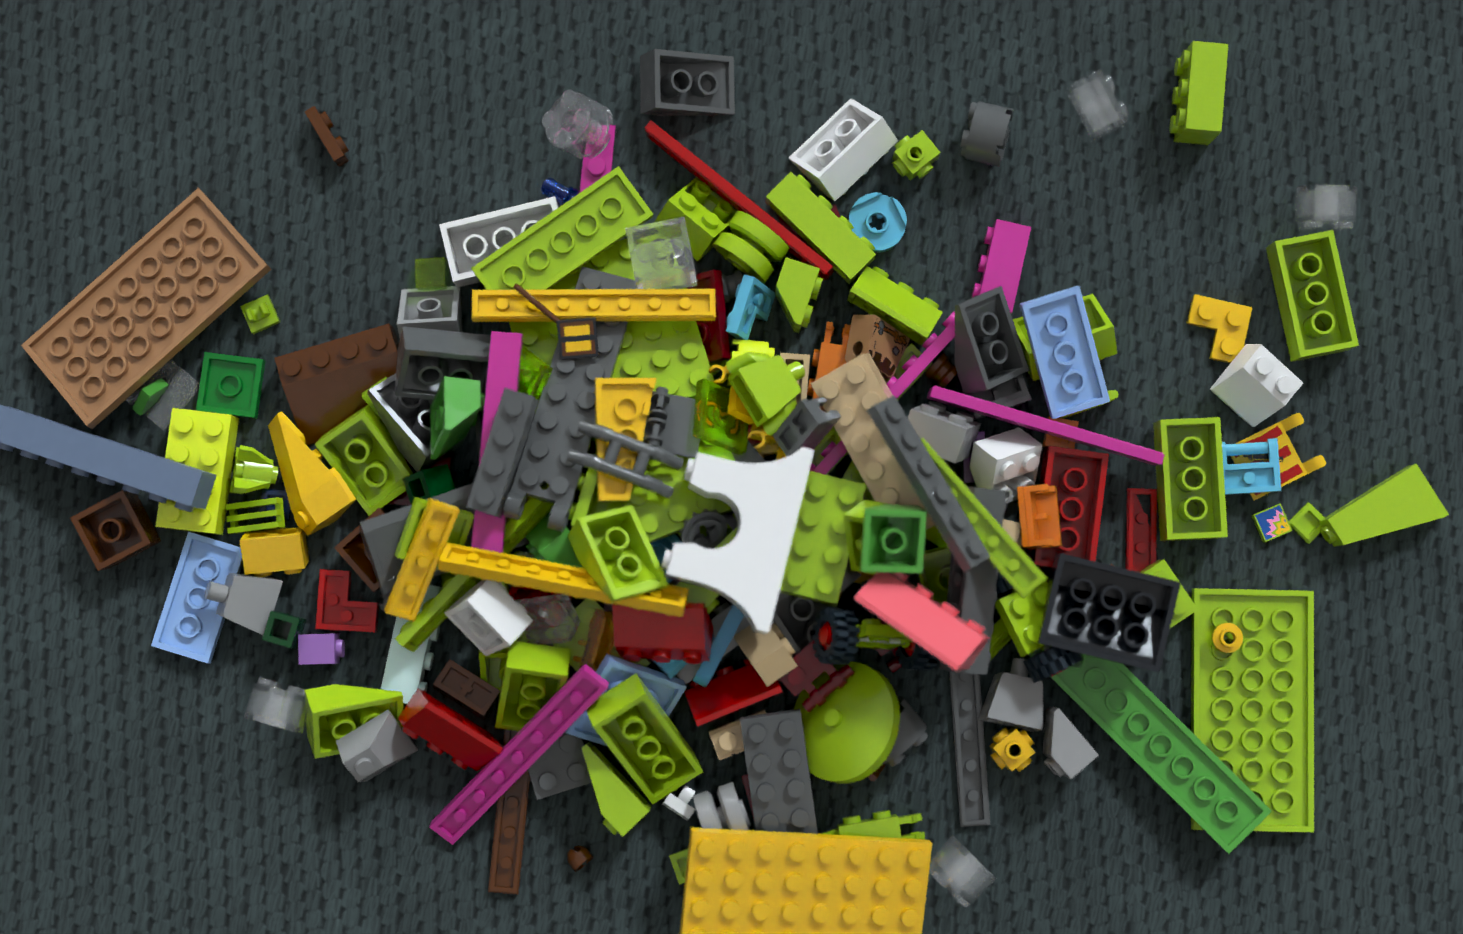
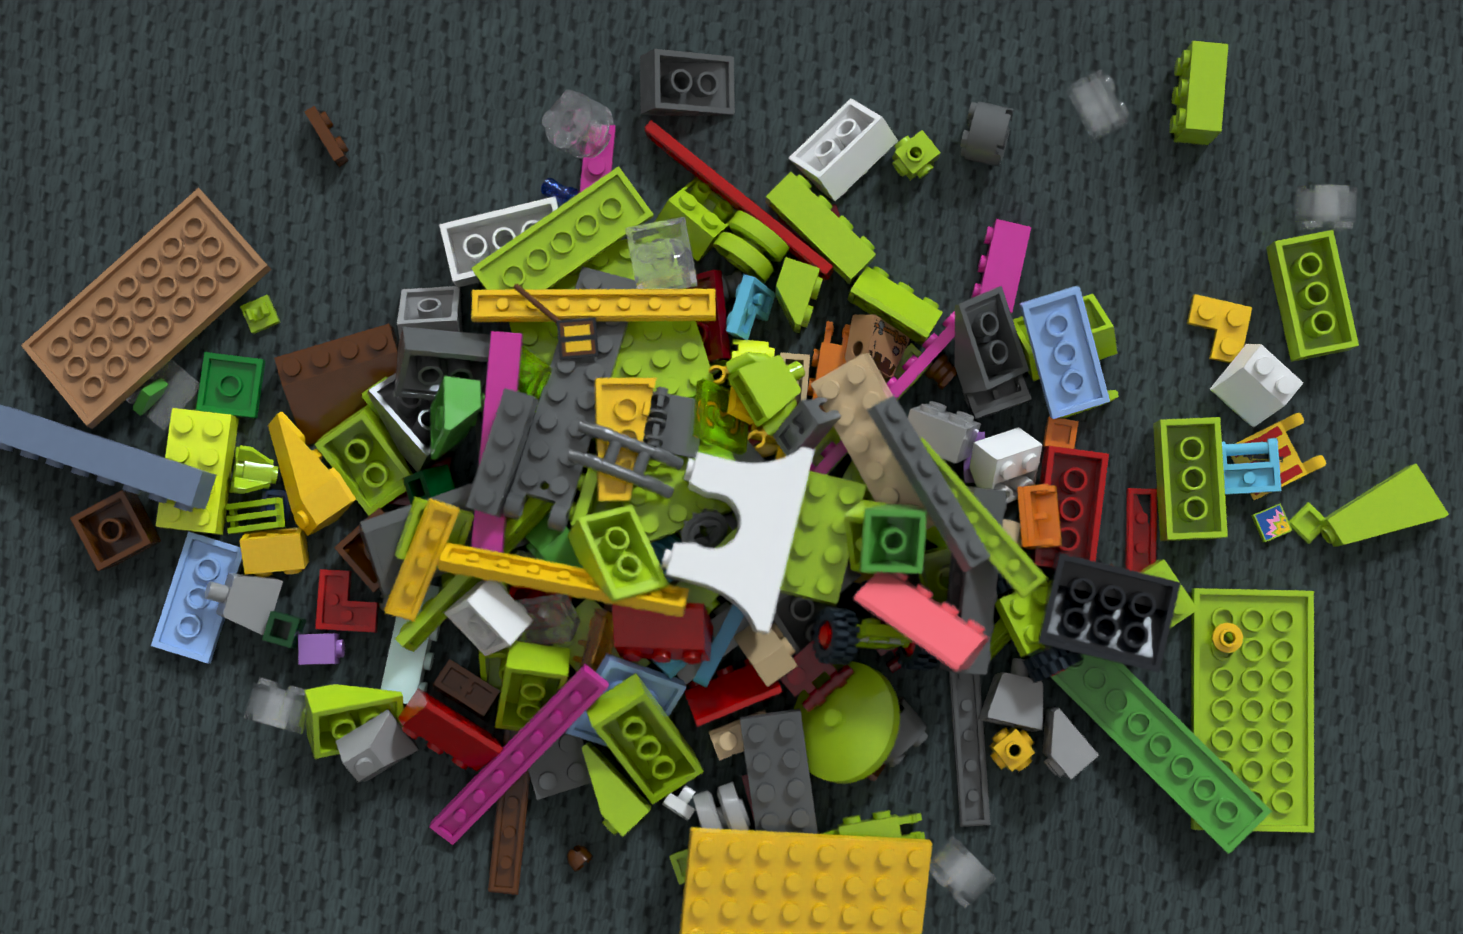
clear neon green plate [415,257,447,290] -> none
medium azure plate [848,192,907,253] -> none
dark pink tile [927,386,1165,466] -> none

